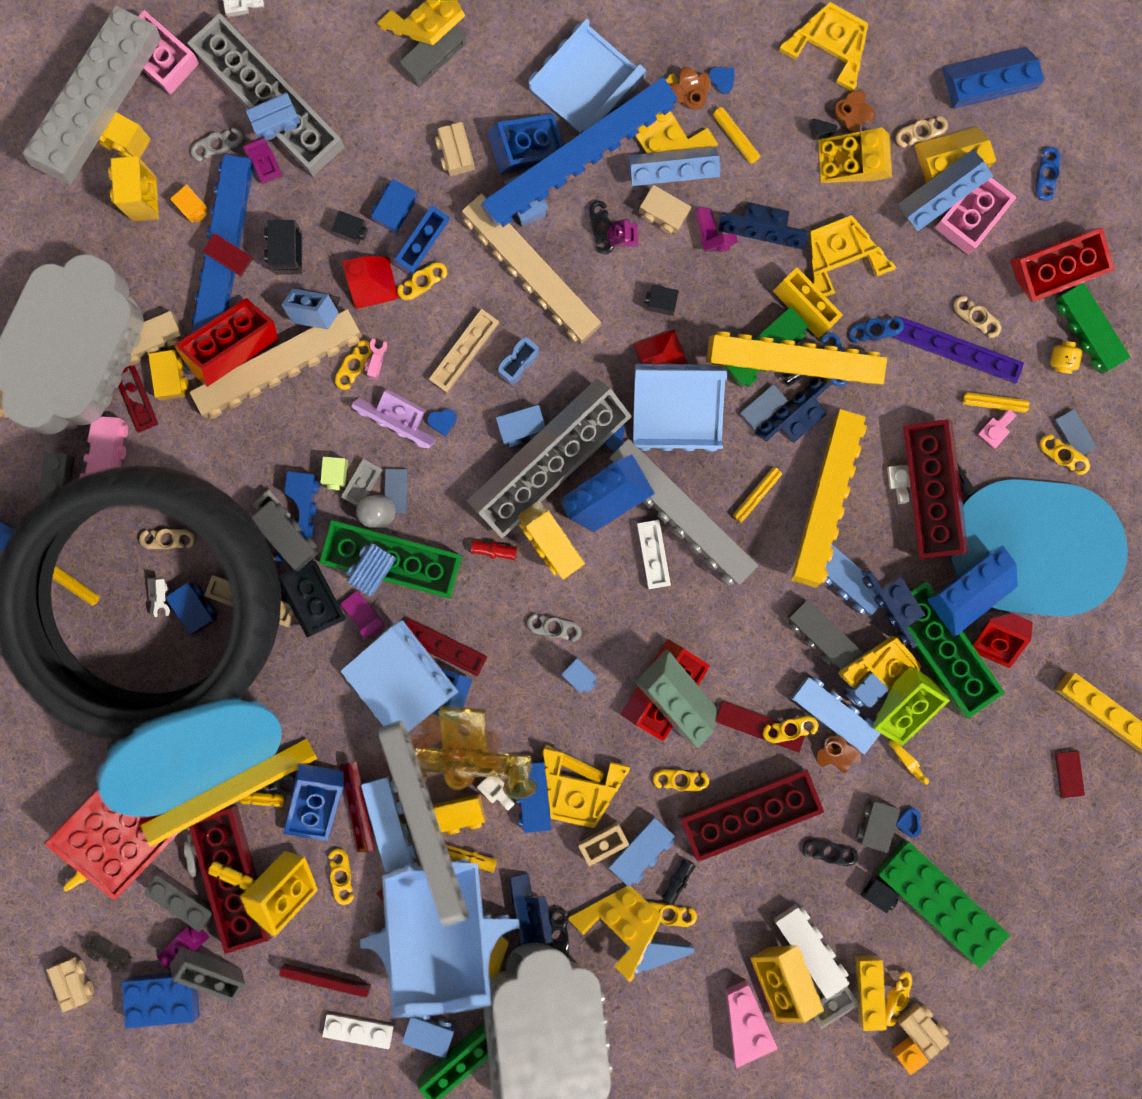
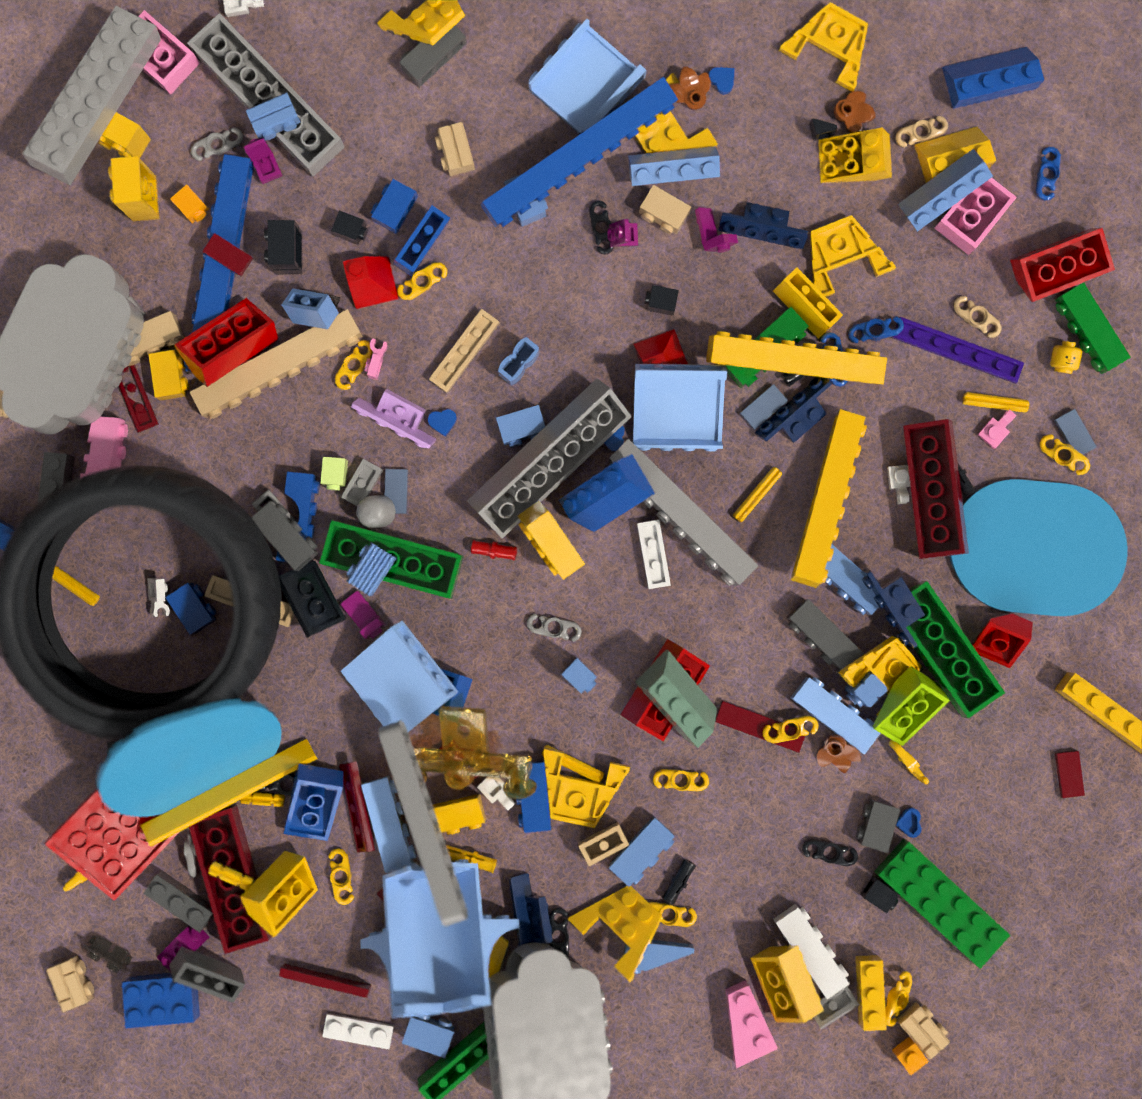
tan piece [139,529,195,549] -> none
dark red tile [405,618,488,677] -> none
tan brick [462,193,601,344] -> none
blue slope [487,113,564,174] -> none
dark red brick [679,767,825,862] -> none
yellow axle [713,107,760,164] -> none
blue slope [927,545,1018,637] -> none

